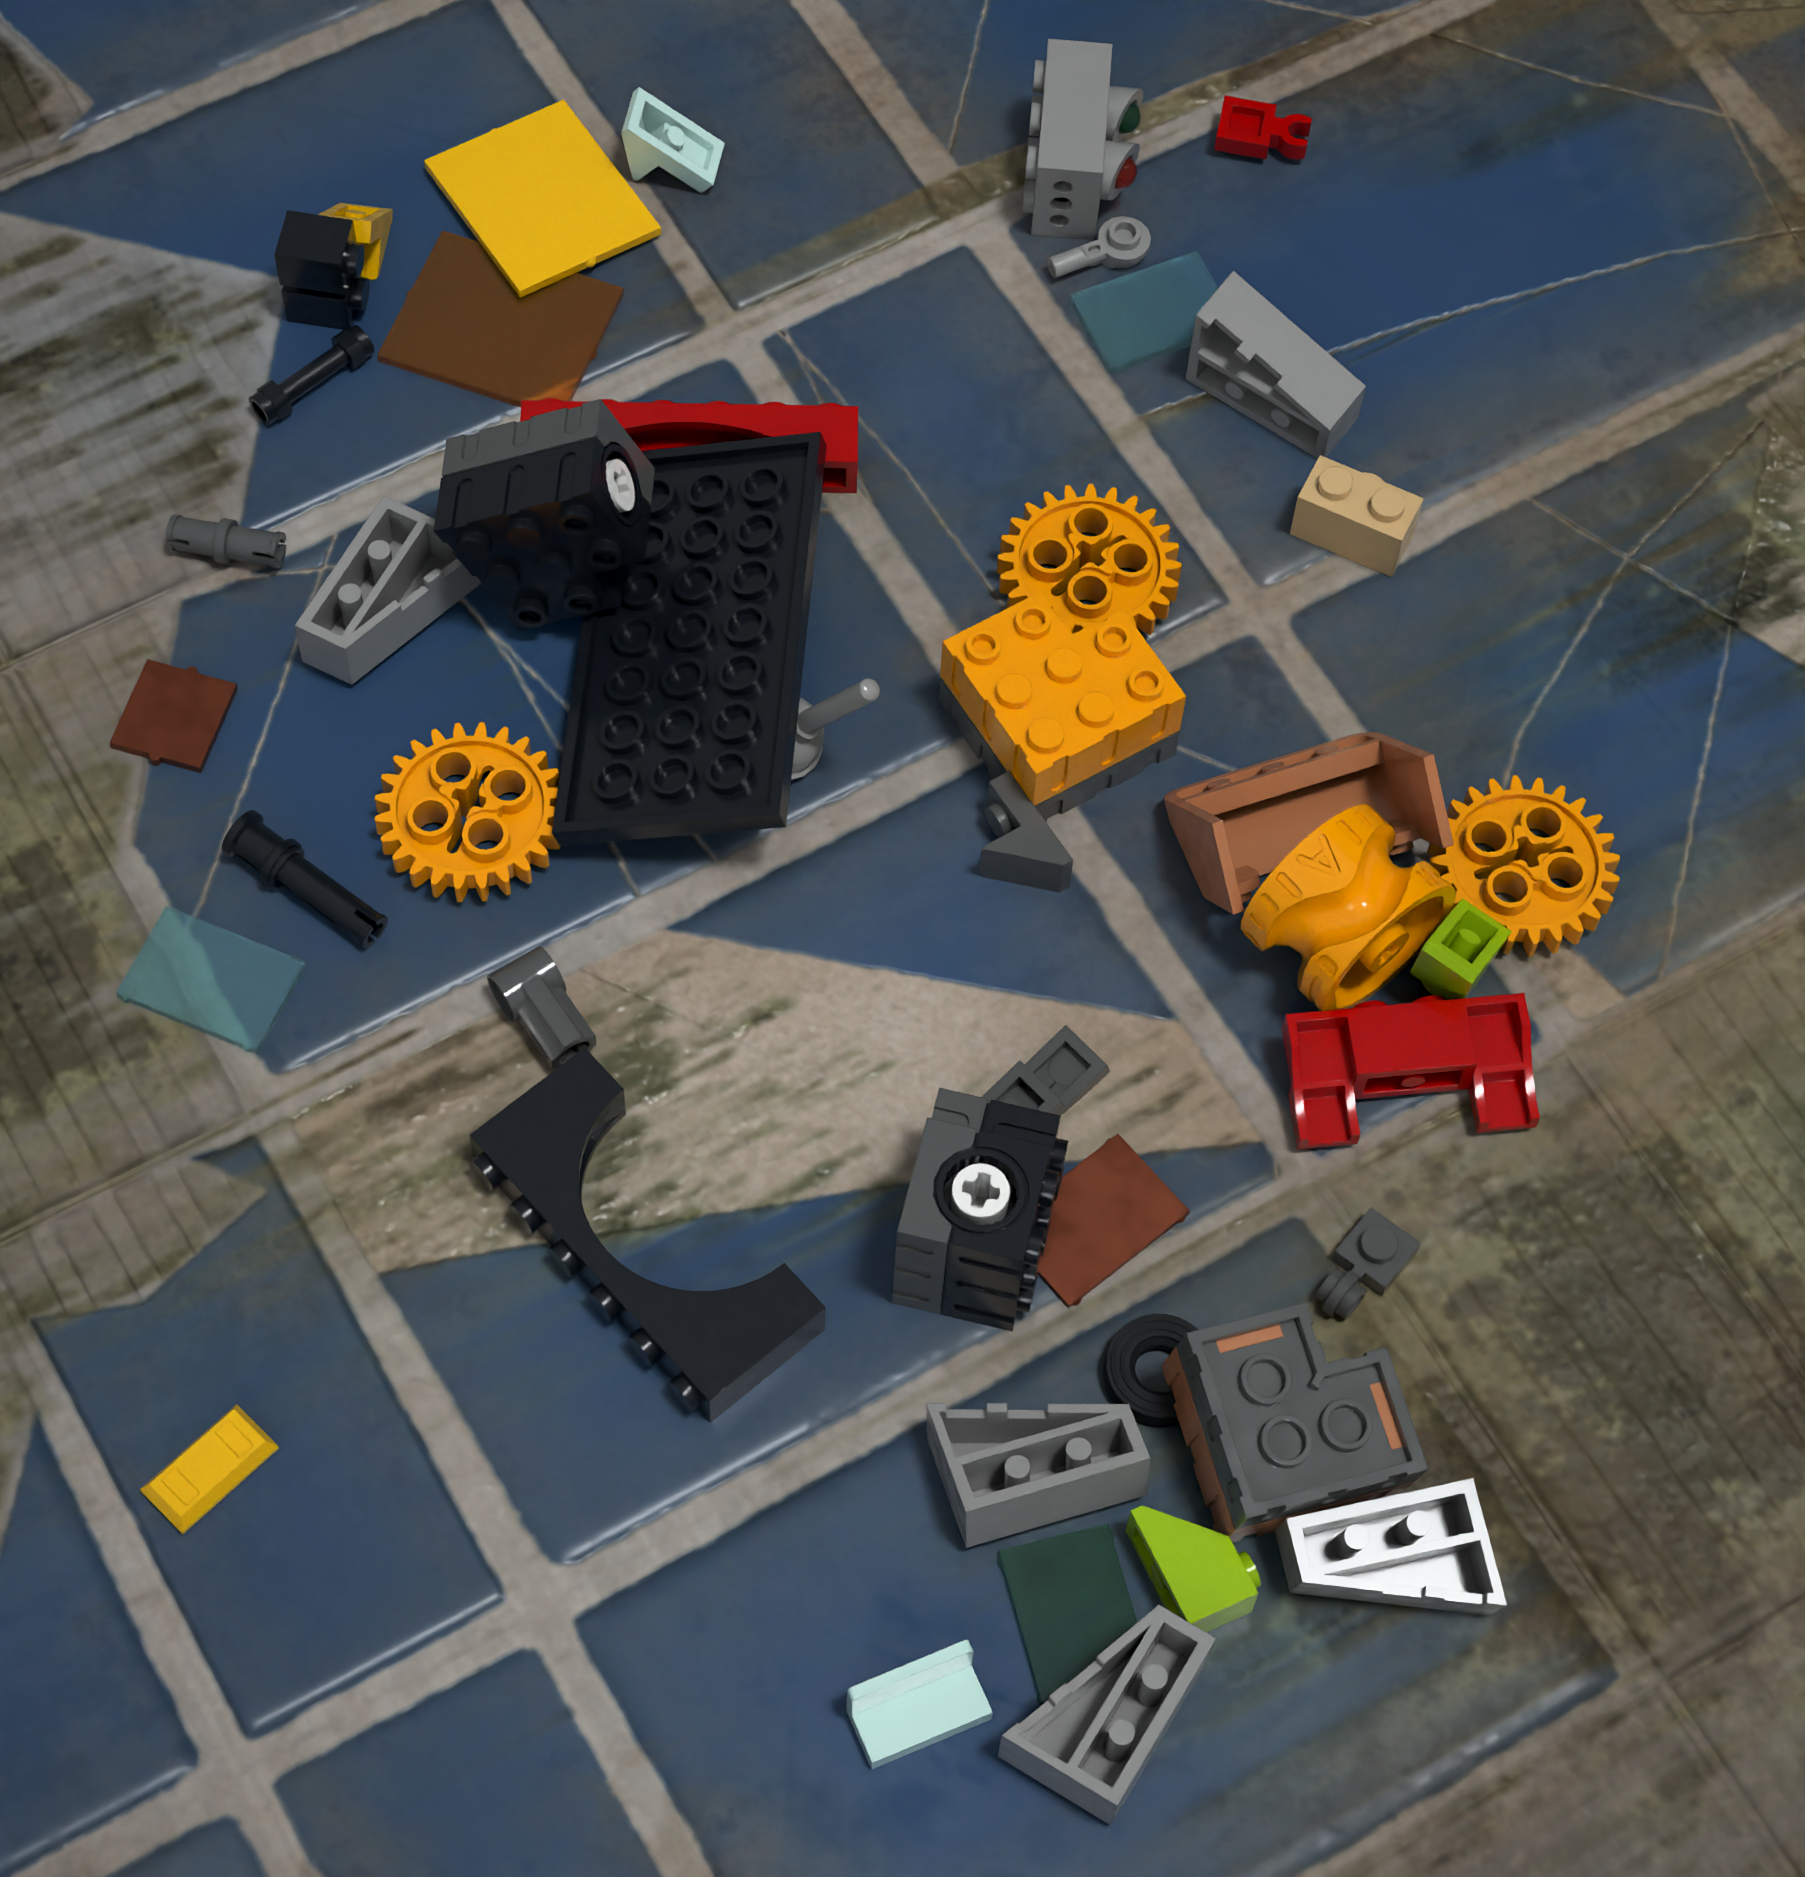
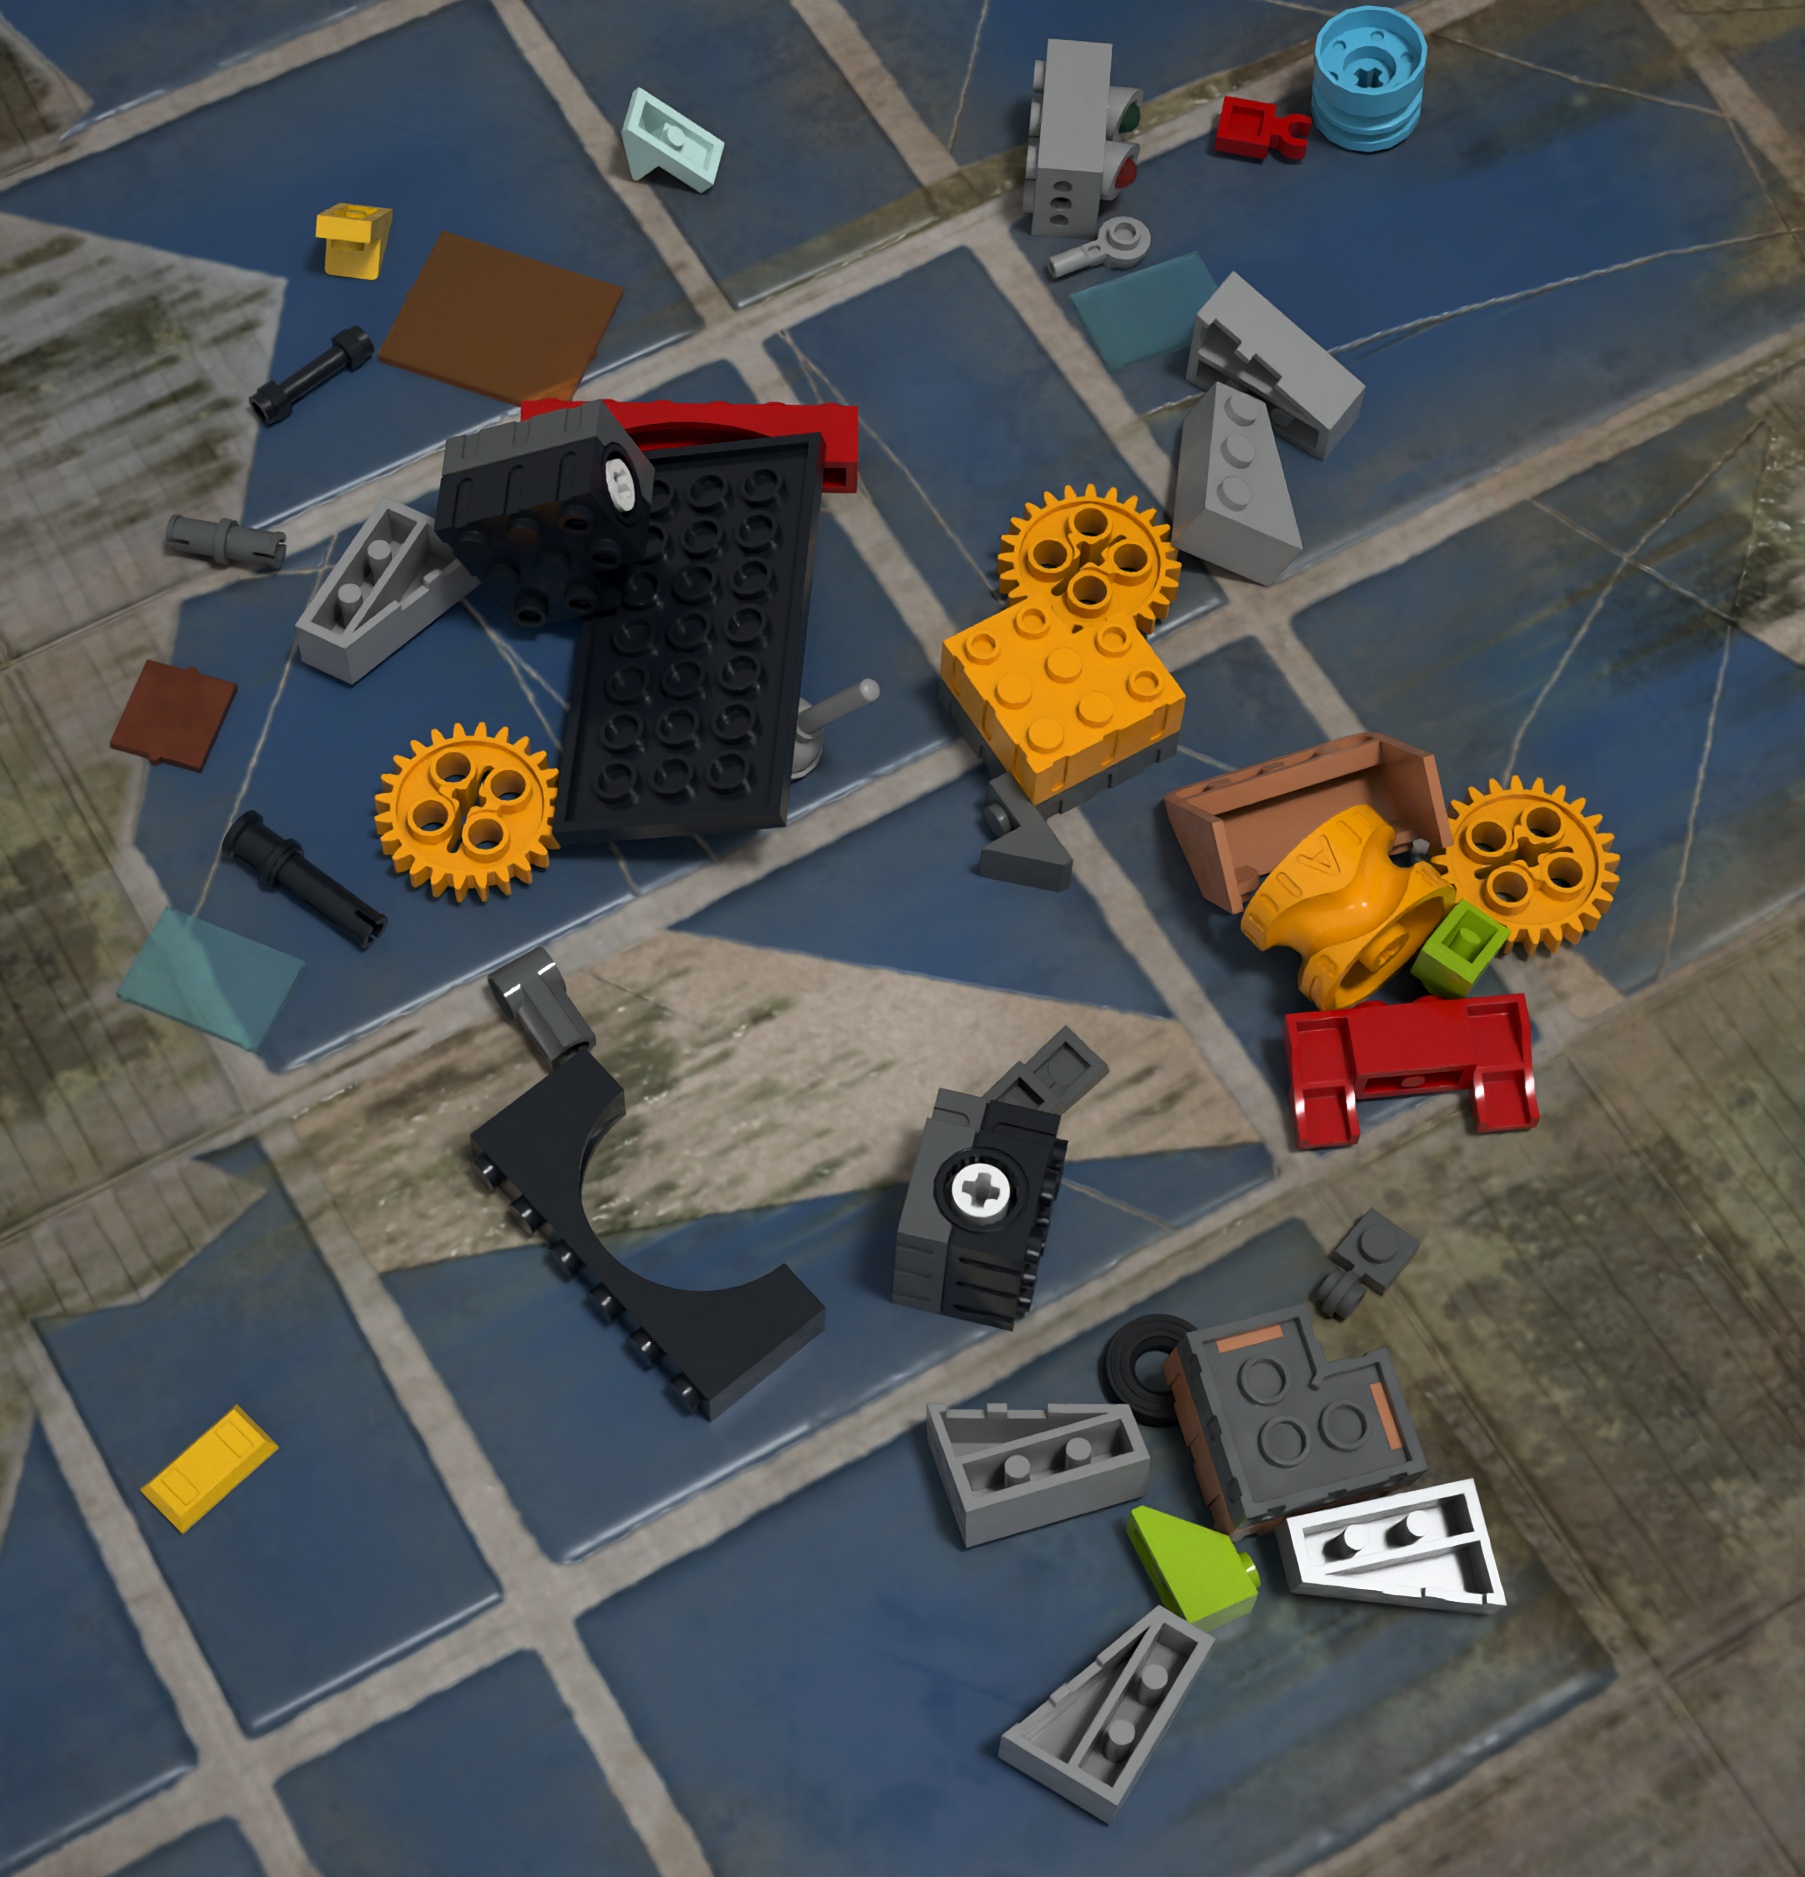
black piece [274,210,370,330] -> none
yellow piece [424,99,661,298] -> none
light aqua panel [846,1640,993,1769] -> none
clear green piece [998,1524,1137,1705] -> none
copper piece [1037,1134,1190,1308] -> none
tan brick [1290,455,1424,577] -> none
none -> light grey wedge [1171,381,1303,587]
none -> medium azure wheel [1311,5,1428,152]

